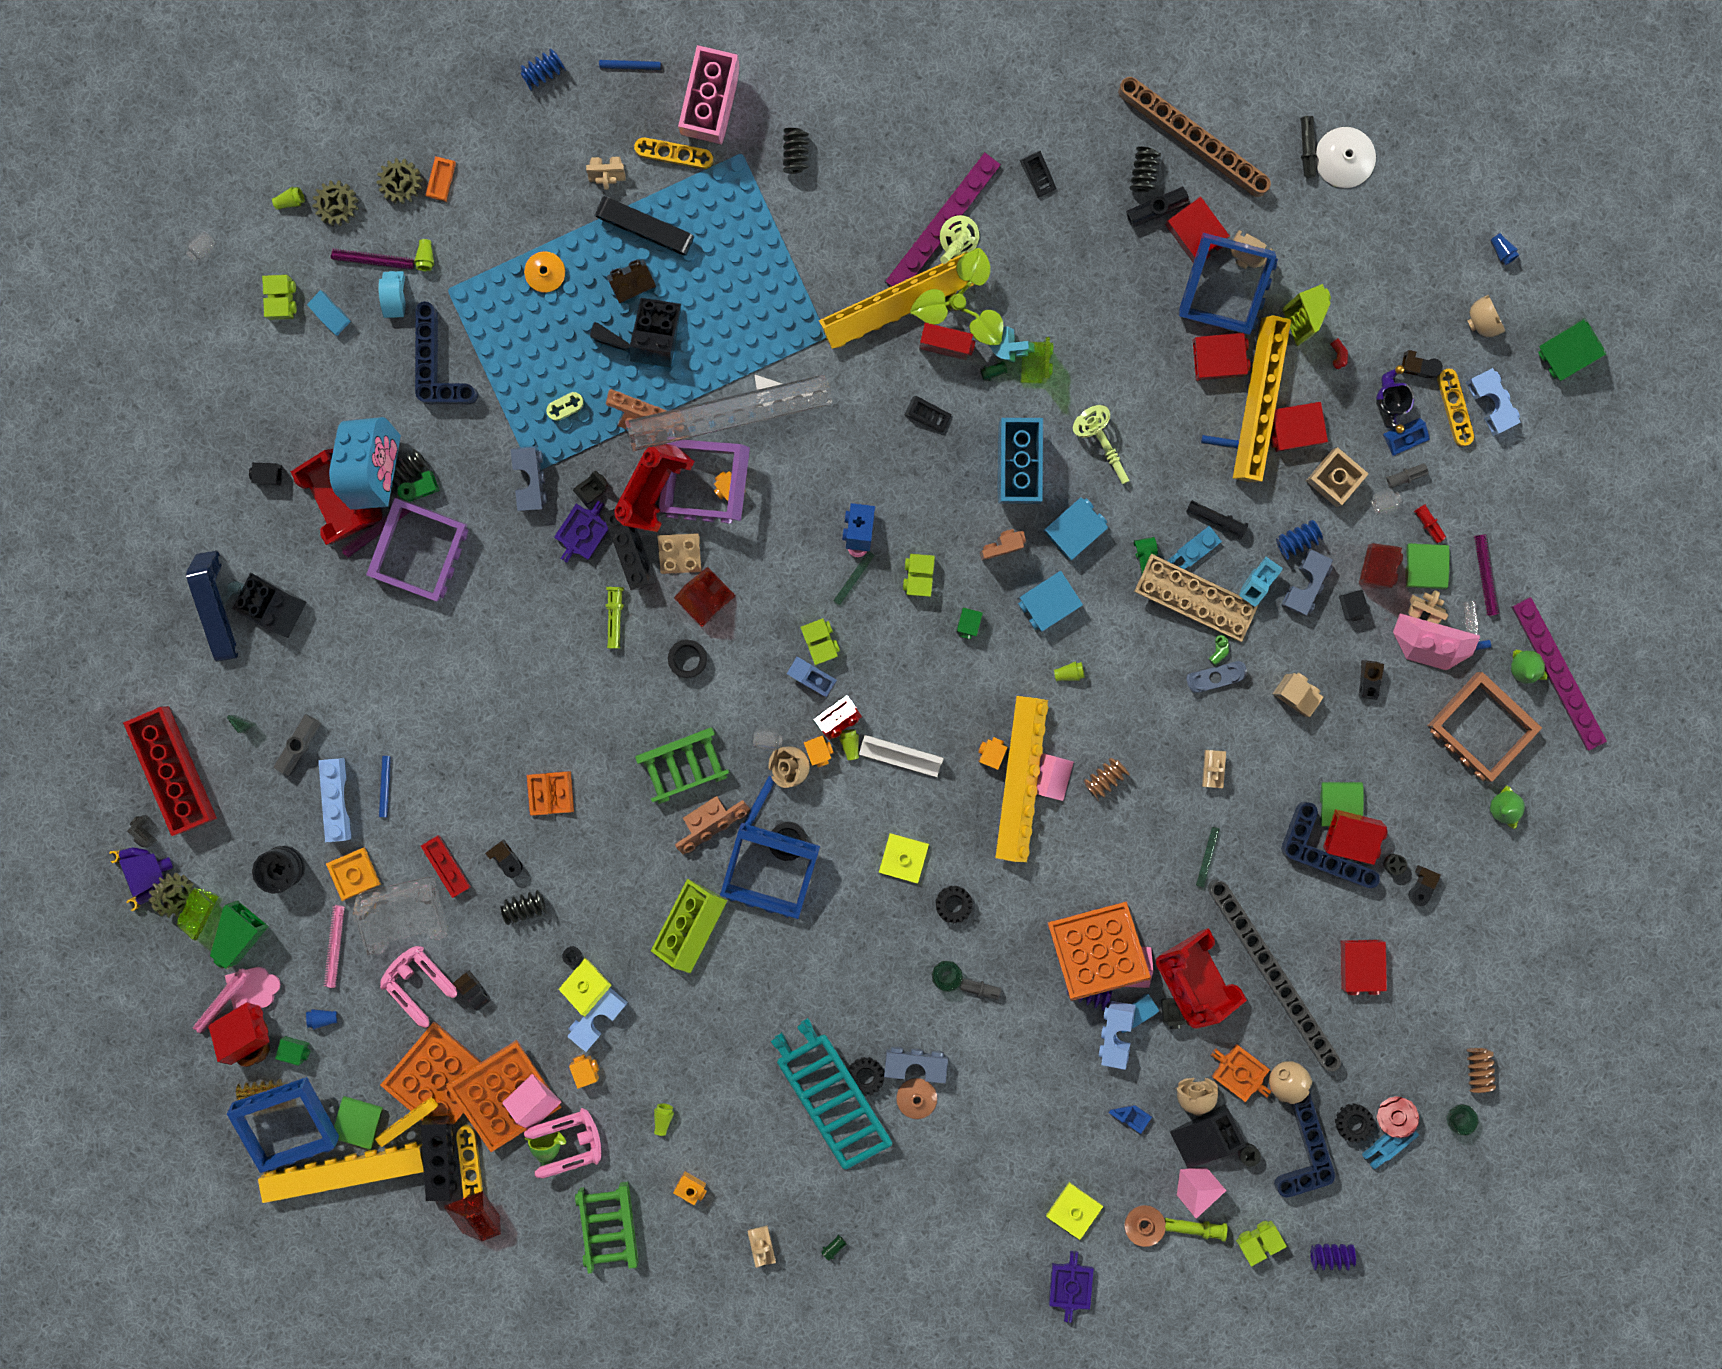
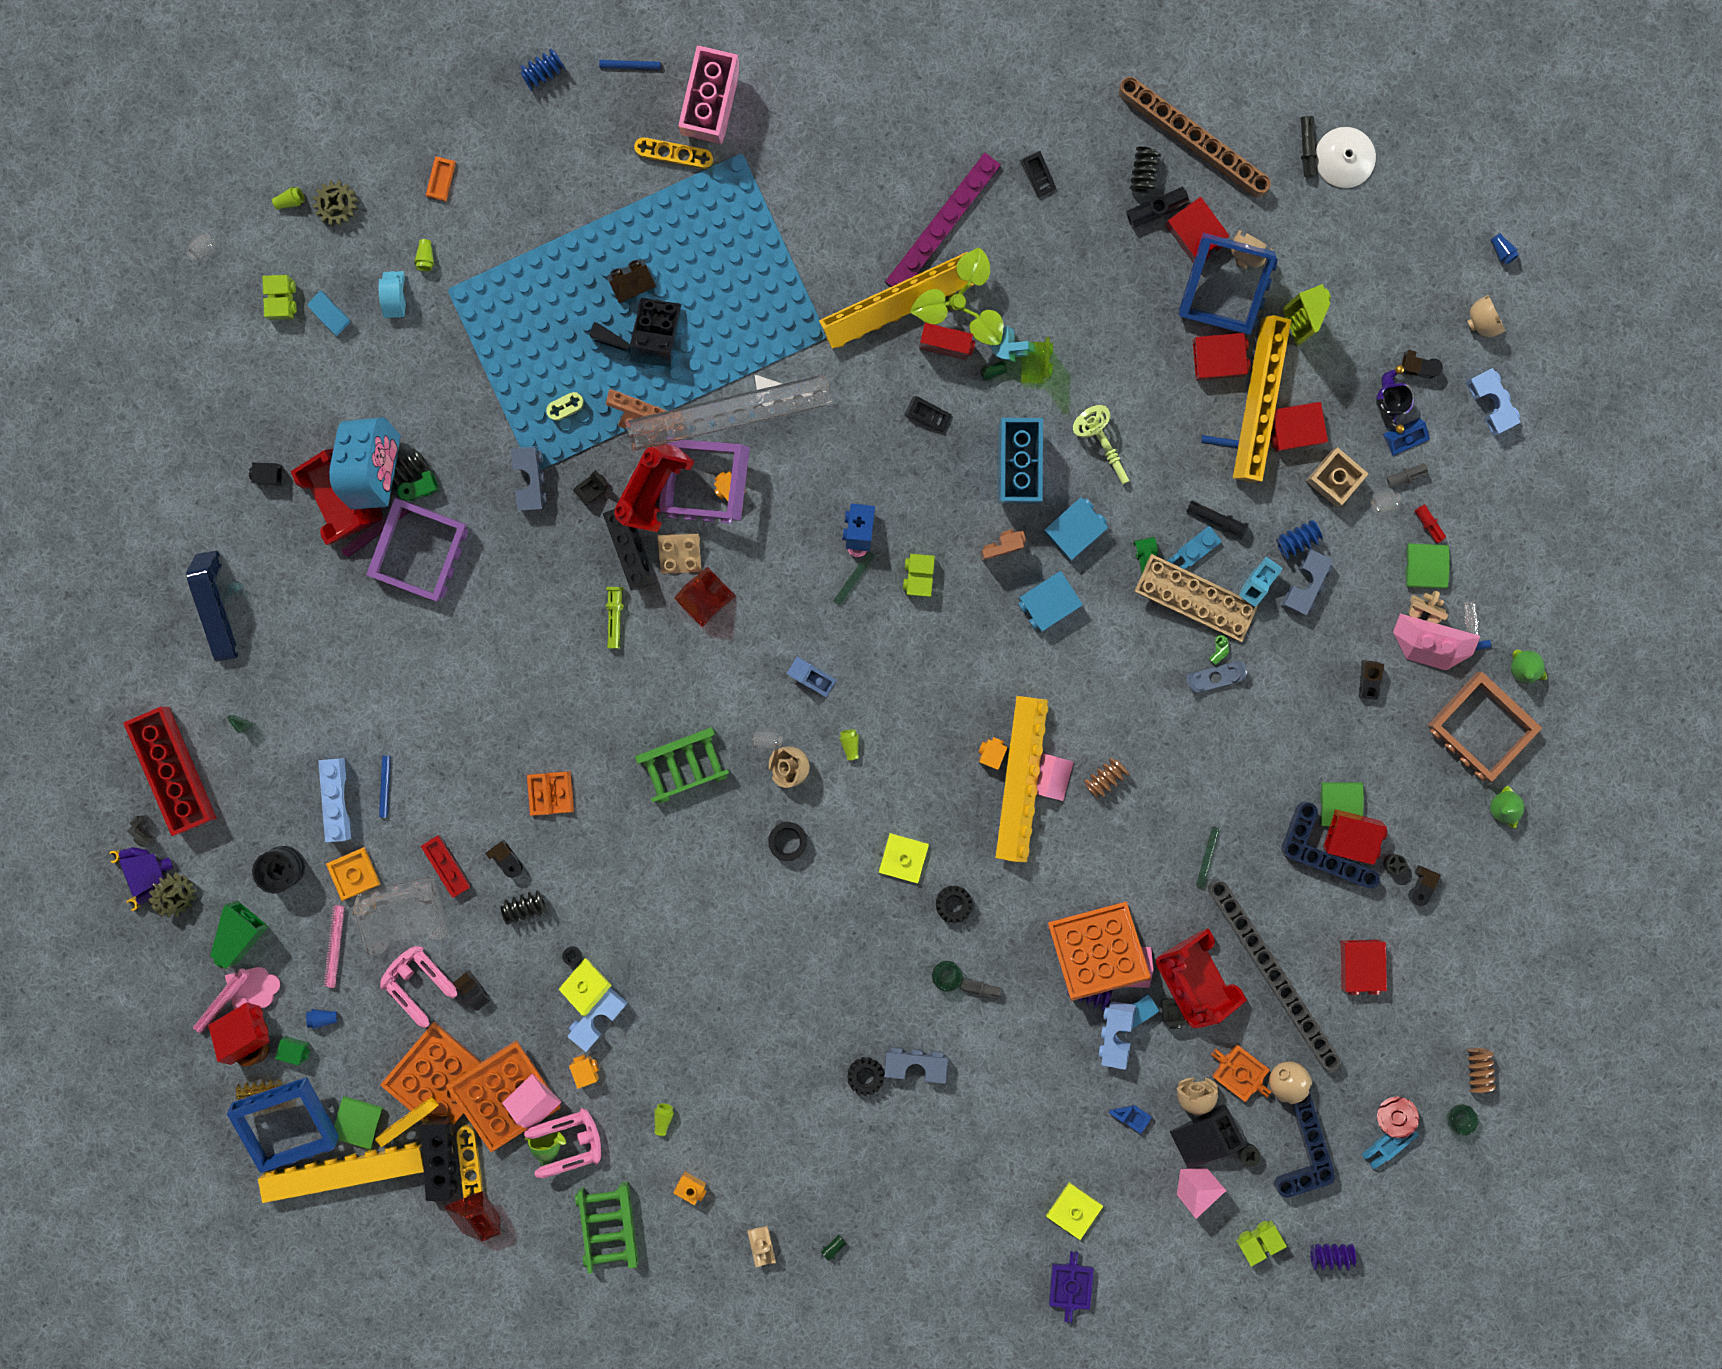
clear neon green bracket [176,888,219,941] -> none
black slope [232,572,307,638] -> none
dark grey piece [274,714,322,776] -> none
magenta axle [331,248,414,270] -> none
olive gear [376,158,423,204] -> none
dark blue beam [415,301,478,405] -> none
light orange dish [524,251,565,293] -> none
dark purple plate [554,501,609,563] -> none
tan hips [586,157,626,190] -> none
black beam [594,196,694,256] -> none
lime slope [651,879,728,974] -> none
black tyre [668,639,707,678] -> none
nougat bracket [675,796,751,855] -> none
blue window [720,823,820,919] -> none
blue bar [744,776,774,825] -> none
teal bar [771,1018,892,1170] -> none
pearl dark grey piece [783,128,809,174] -> none
lime piece [800,618,840,665] -> none
light orange brick [804,735,834,768] -> none
bracket [814,696,862,740] -> none
white fence [859,735,943,777] -> none
nougat dish [897,1078,937,1119] -> none
yellowish green dish [940,215,979,264] -> none
green brick [956,607,983,639] -> none
lime cone [1054,661,1085,681] -> none
nougat dish [1125,1205,1166,1247] -> none
lime pin [1165,1218,1227,1242] -> none
tan hips [1202,750,1226,788] -> none
tan brick [1273,673,1323,717] -> none
red arm [1330,338,1348,369] -> none
black tyre [1335,1103,1375,1143] -> none
black brick [1339,589,1369,622] -> none
clear red slope [1359,543,1403,590] -> none
yellow beam [1437,368,1474,447] -> none
magenta axle [1474,534,1499,616] -> none
magenta plate [1511,597,1607,751] -> none
green slope [1538,318,1606,381] -> none

